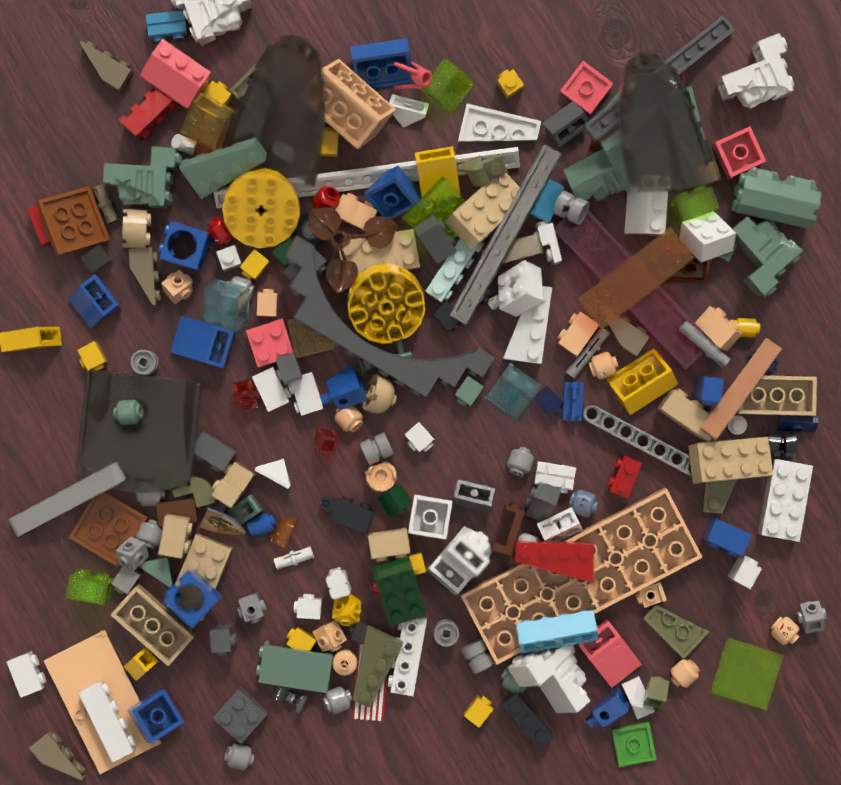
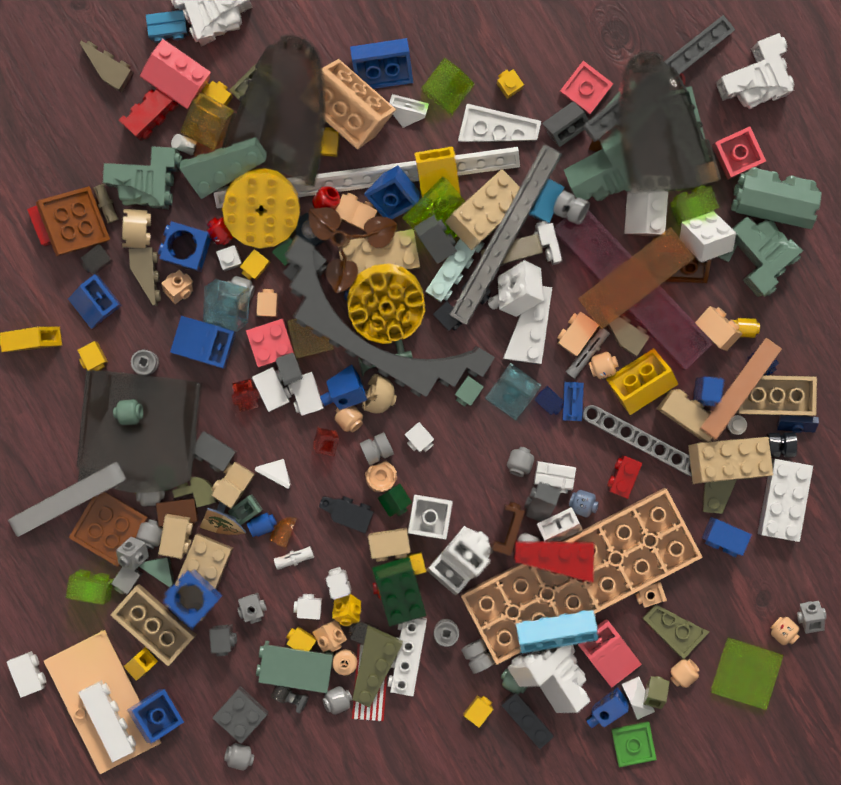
dark tan slope [29,730,86,780] -> none
coral plant [393,62,432,90] -> none
dark grey brick [453,480,495,513] -> none
olive brick [463,153,508,187] -> none
light grey pin [679,321,730,368] -> none
white brick [727,556,761,589] -> none

